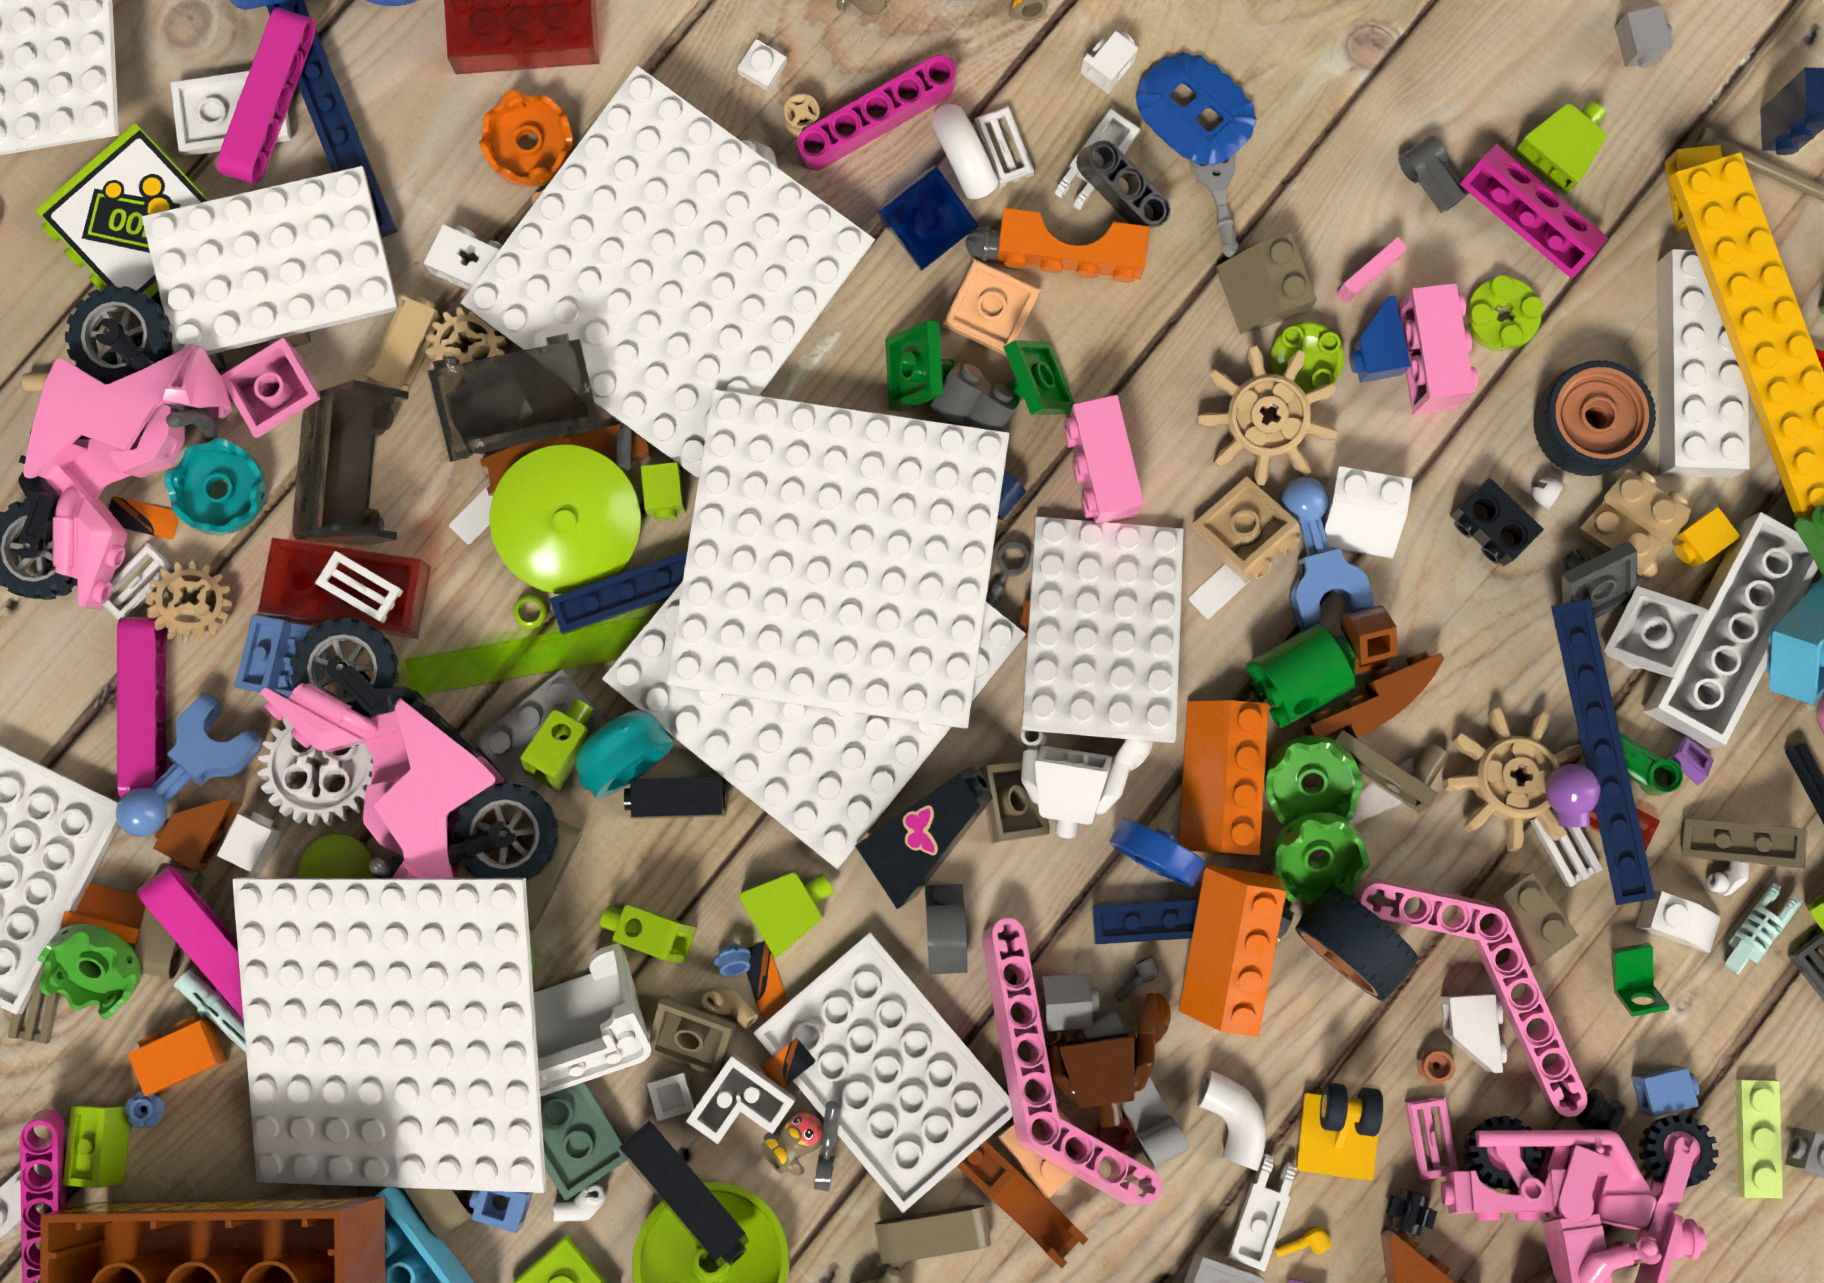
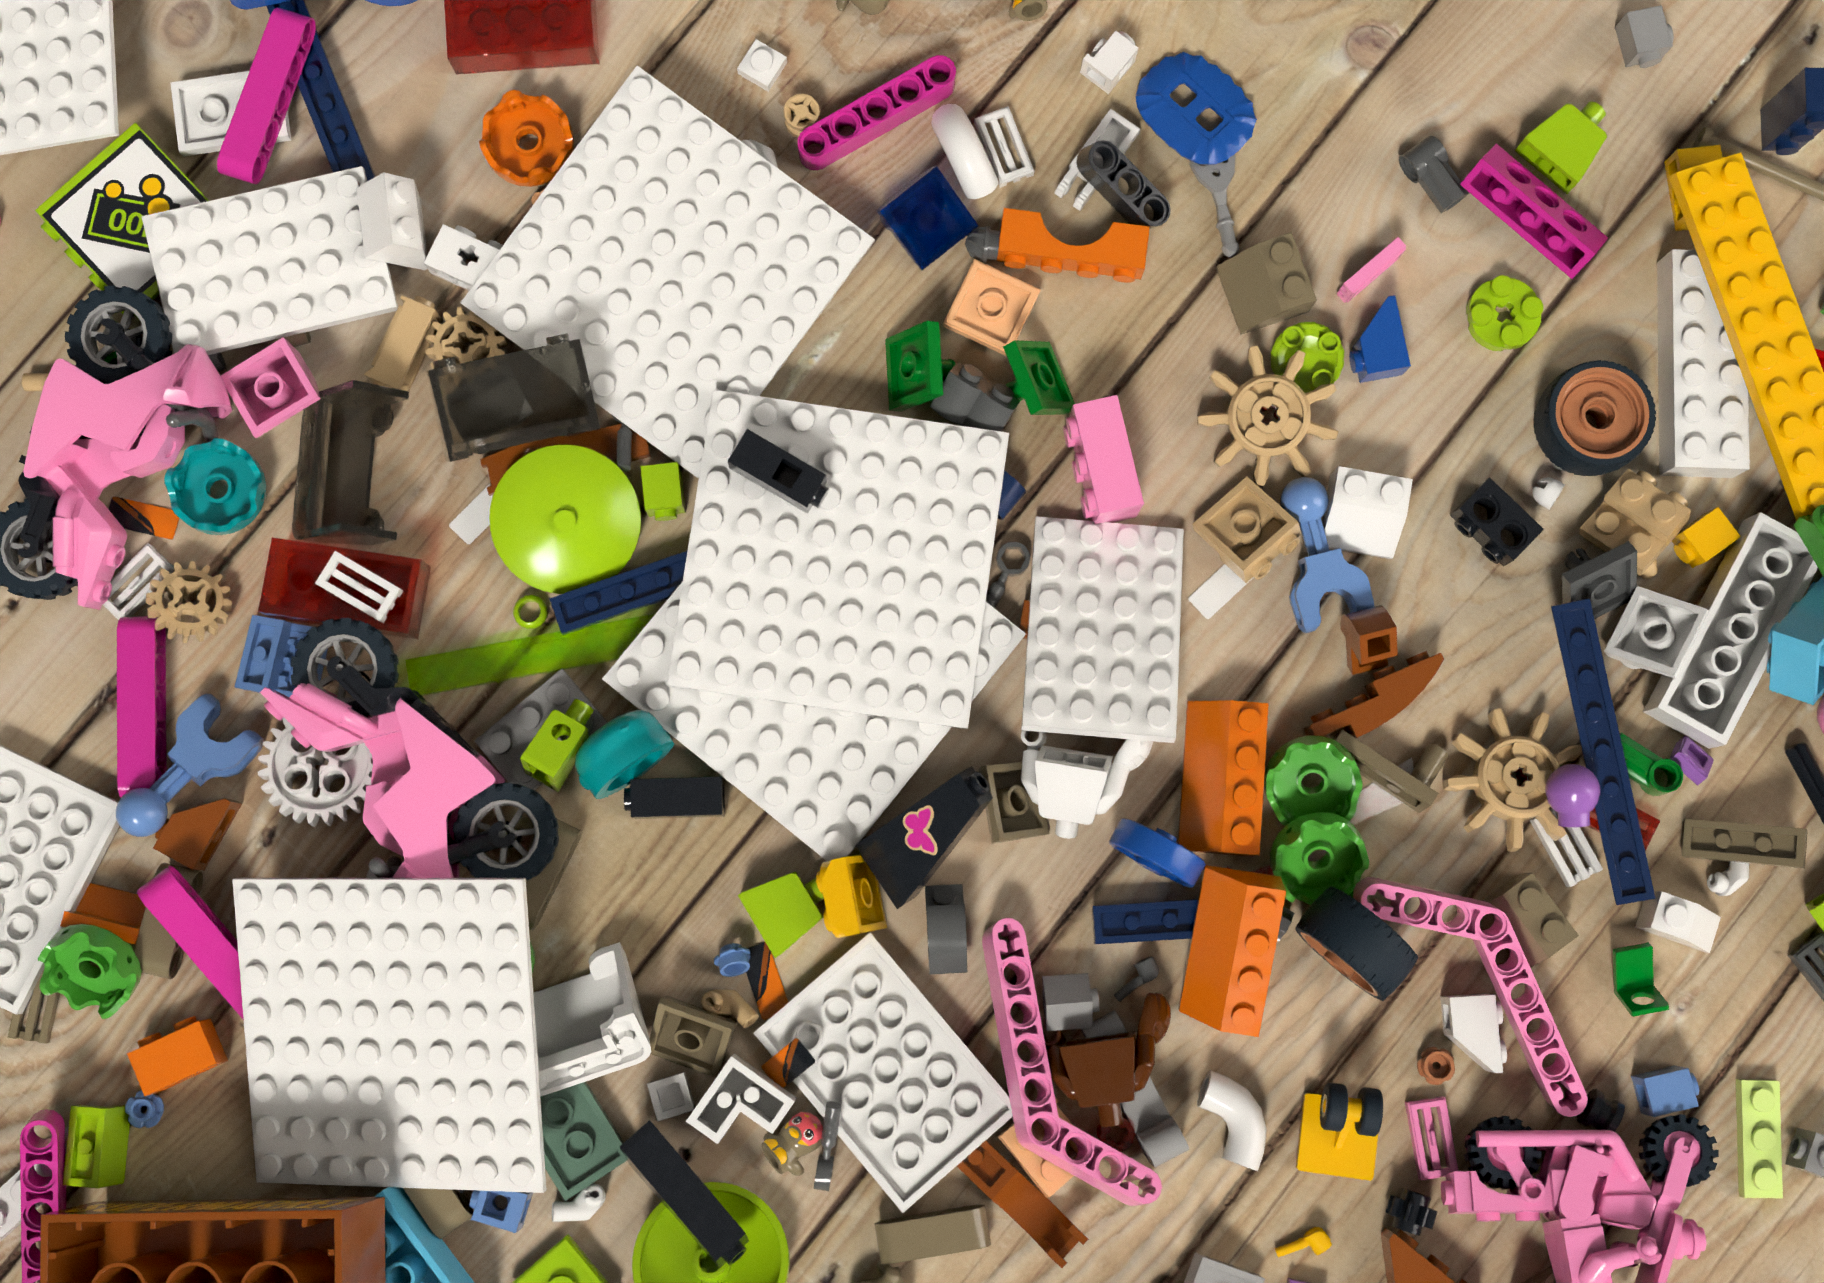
light aqua pin [173,968,246,1053] -> none
white brick [217,811,282,873] -> none
lime dish [298,833,374,878] -> none
lime torso [600,904,697,963] -> none
white hinge [1226,1154,1296,1271] -> none
green cylinder [1245,623,1356,729] -> none
bright pink brick [1398,283,1478,415] -> none
light aqua hinge [1725,882,1804,975] -> none
none -> white slope [356,172,428,270]
none -> black brick [728,429,829,514]
none -> yellow slope [816,855,887,938]

